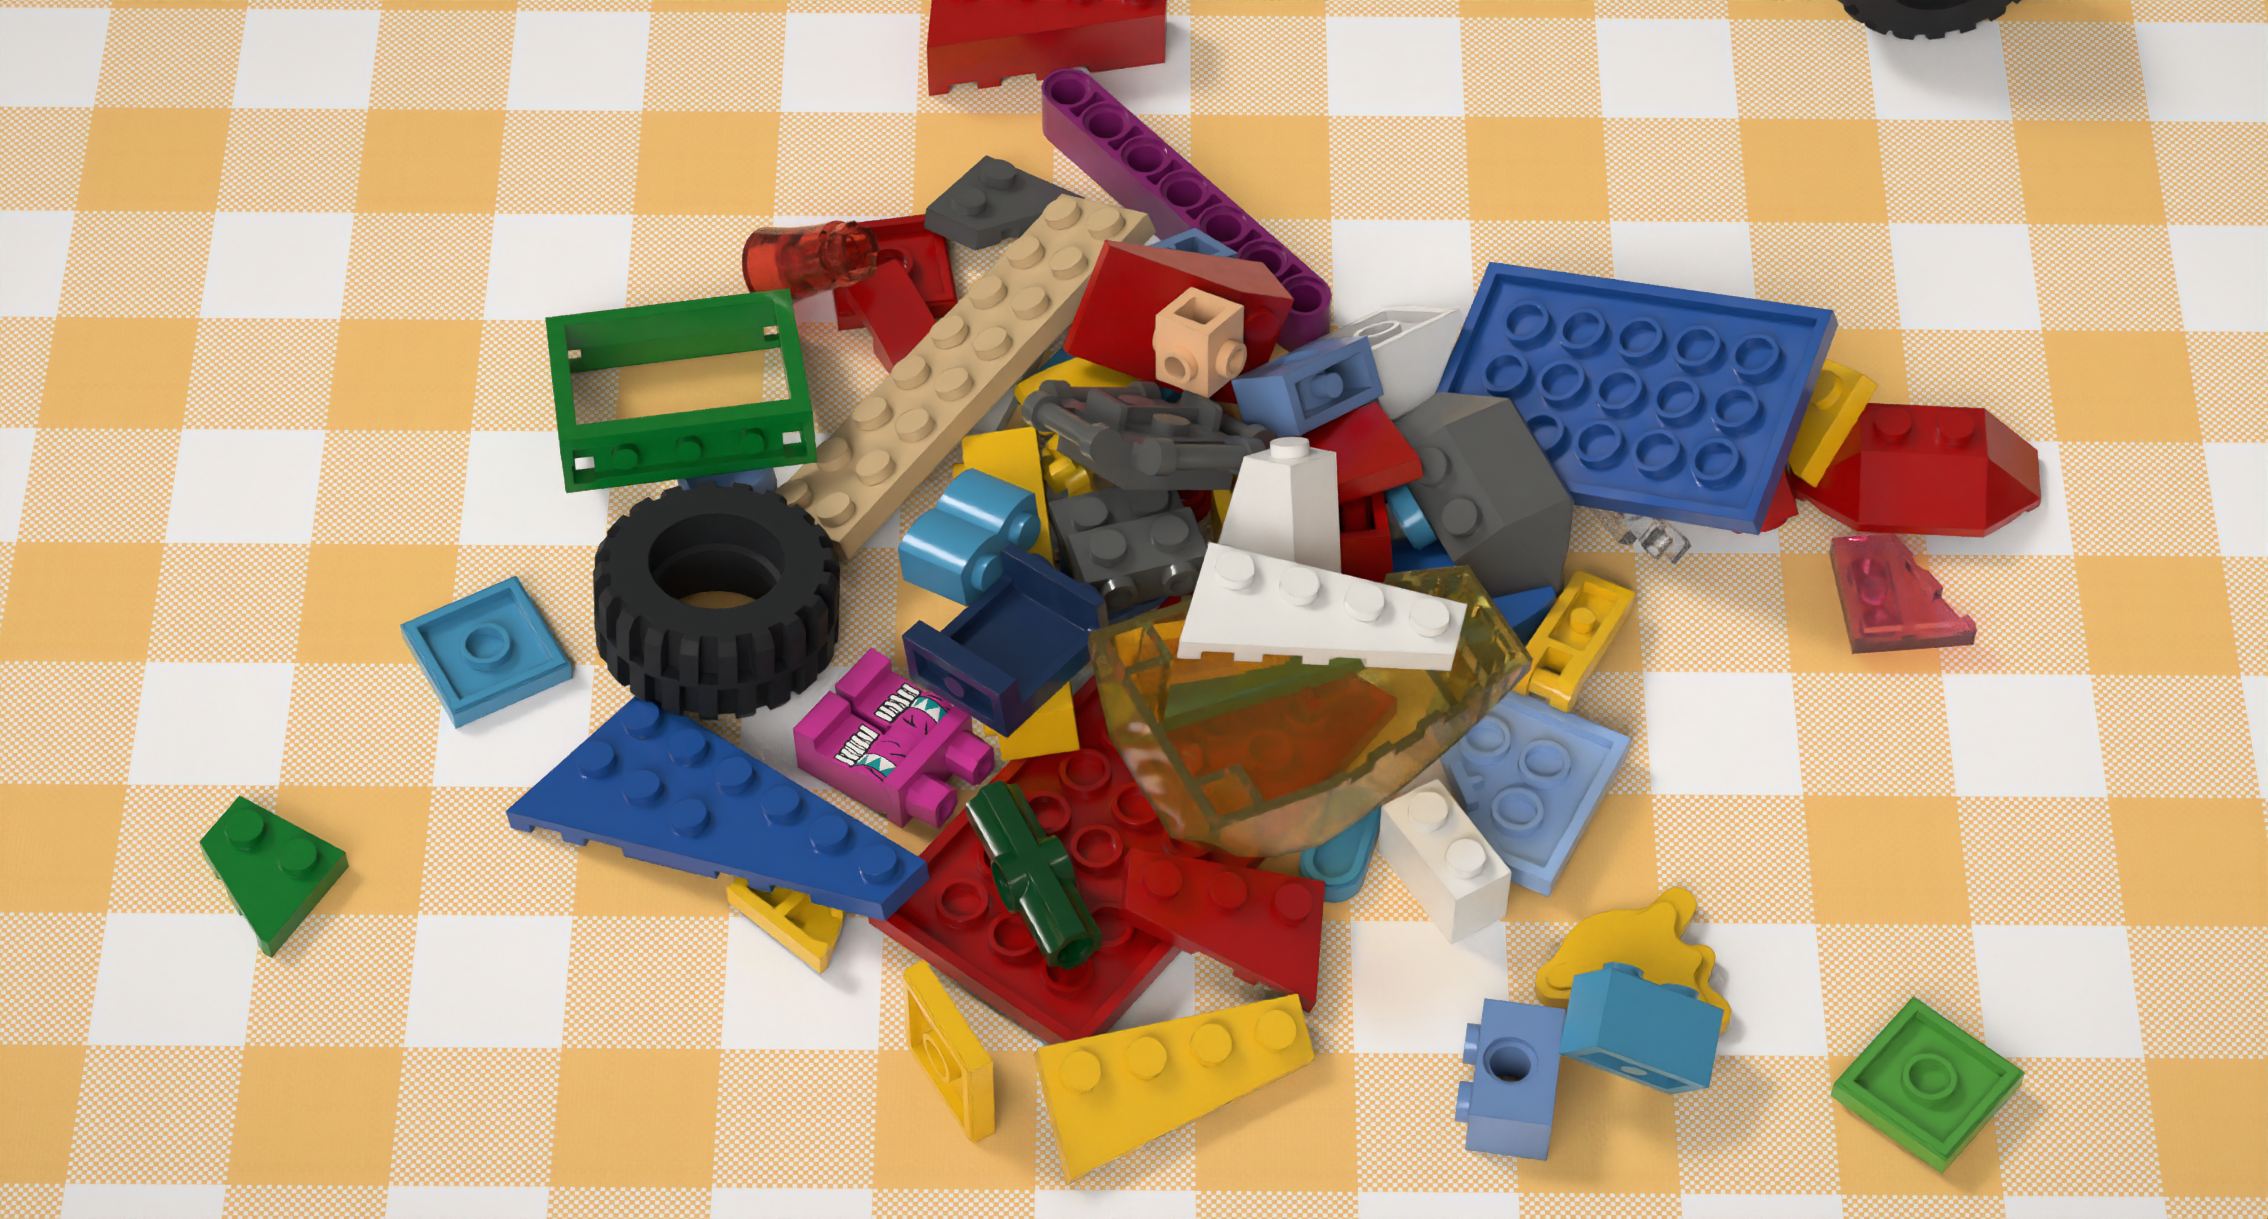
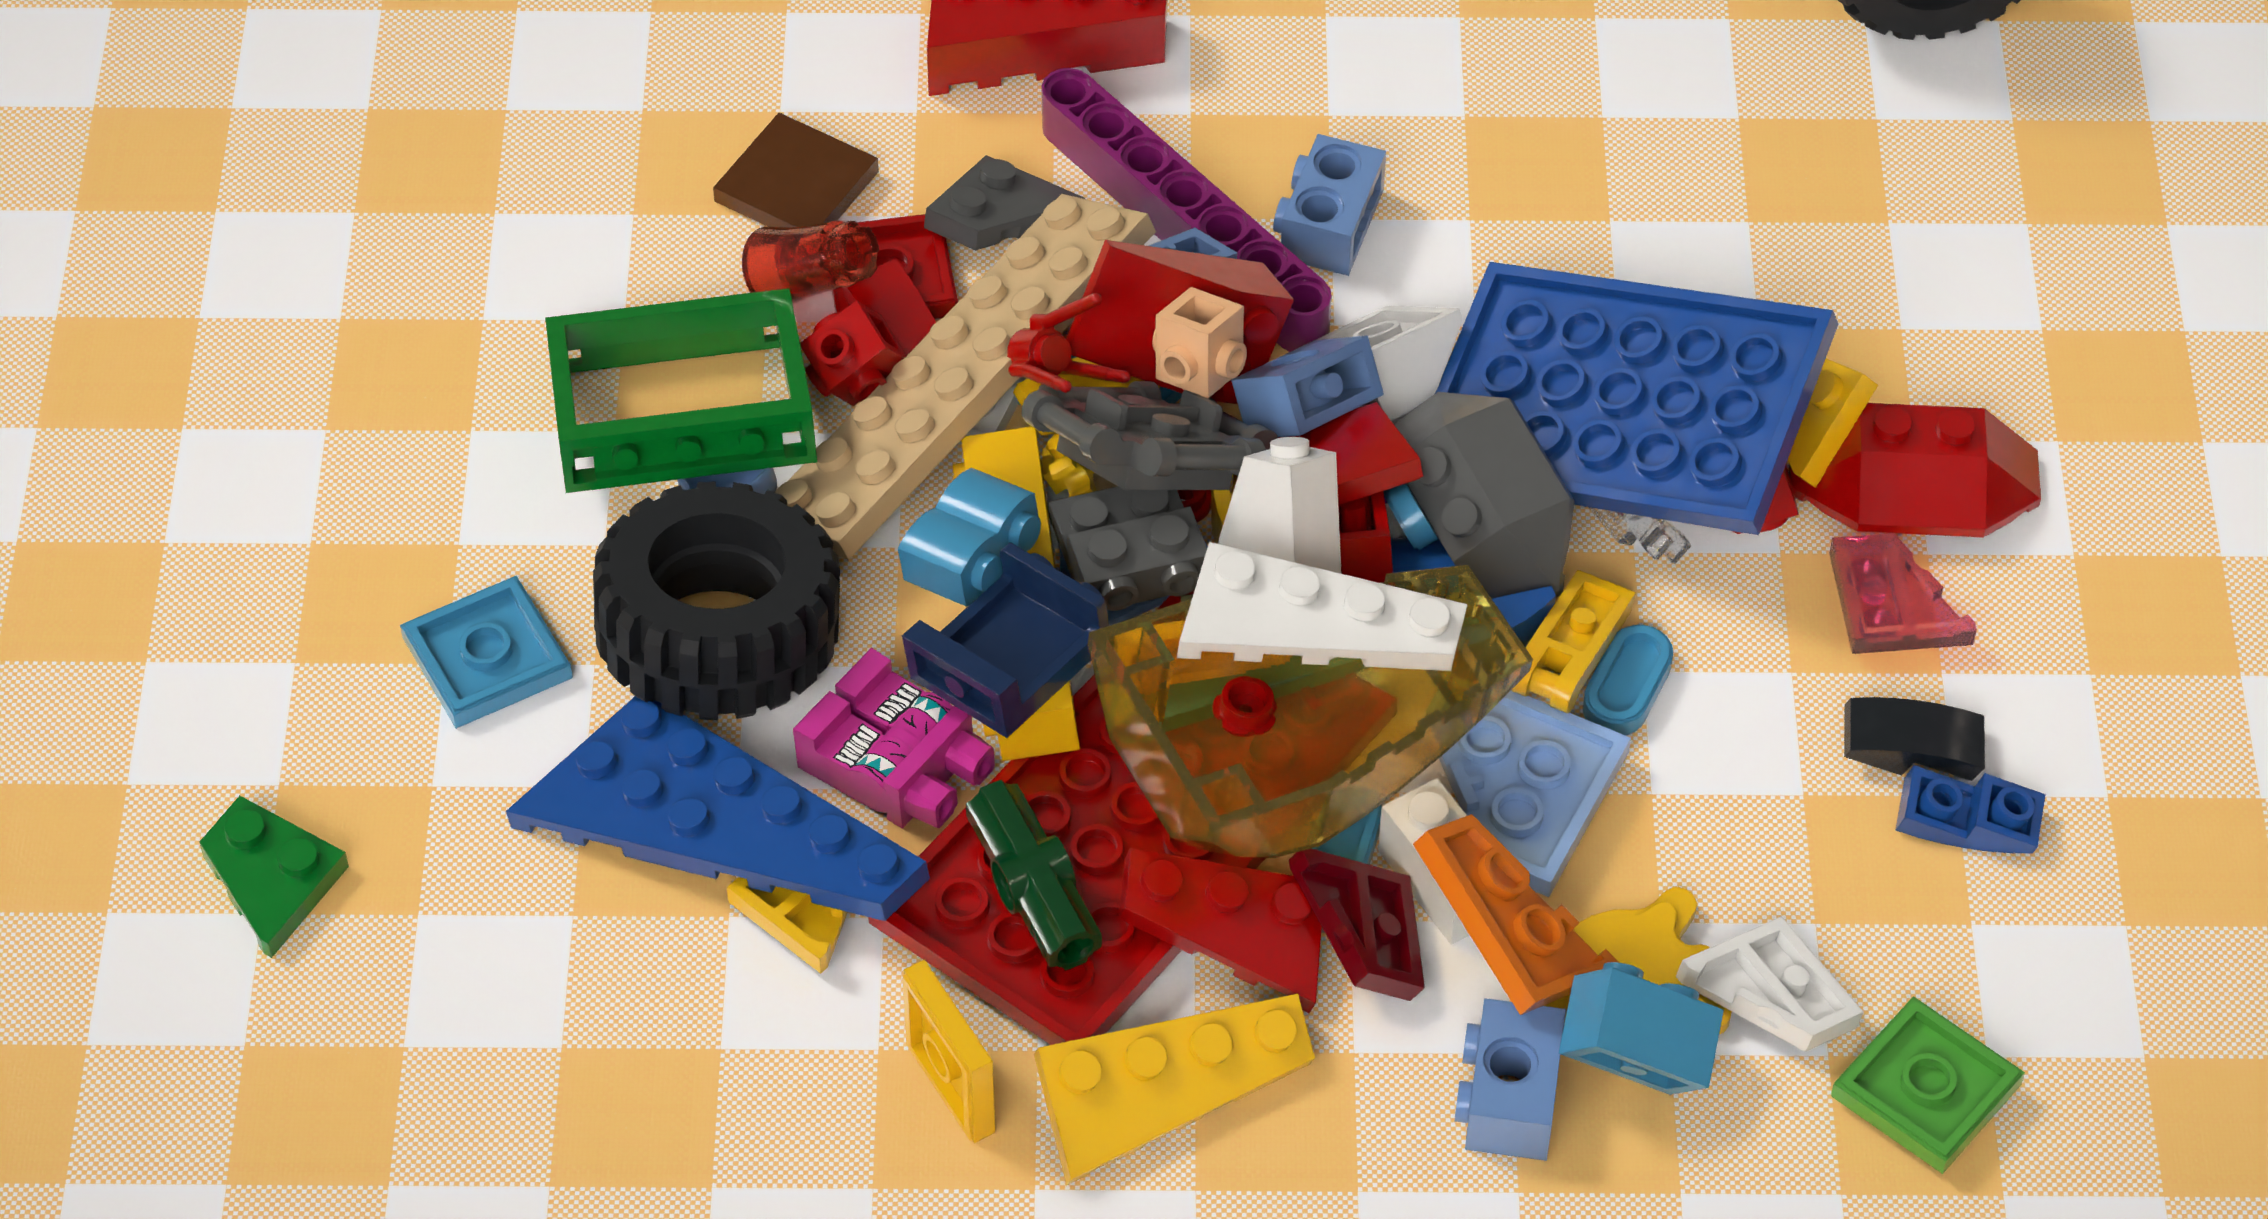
none -> reddish brown tile [713,112,879,248]
none -> red brick [800,300,907,406]
none -> red plant [1007,293,1131,393]
none -> red plate [1212,676,1277,737]
none -> medium blue brick [1273,134,1386,276]
none -> dark red wing [1289,846,1425,1001]
none -> orange wing [1413,814,1620,1015]
none -> dark azure tile [1583,625,1673,735]
none -> white wing [1676,916,1864,1052]
none -> black slope [1844,697,1985,781]
none -> blue slope [1895,765,2046,854]

